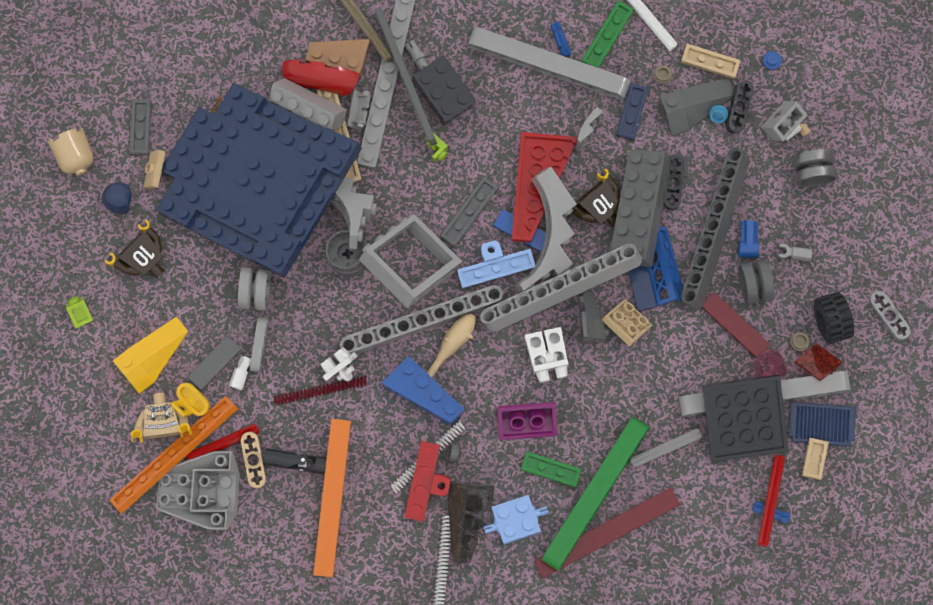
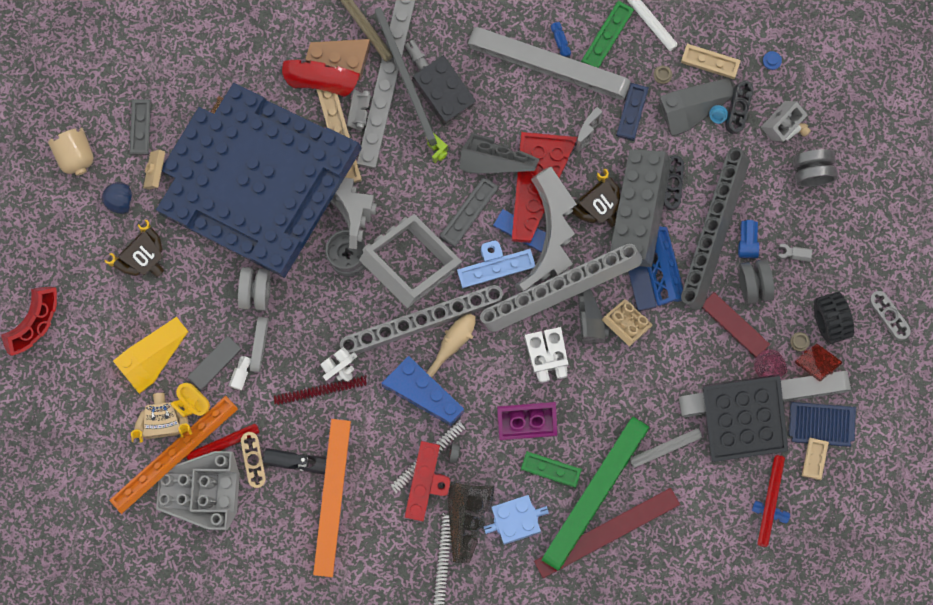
lime bracket [65,296,93,328] -> none
light grey brick [268,78,347,130] -> none
none -> red brick [1,287,57,356]
none -> dark grey wedge [459,133,539,174]

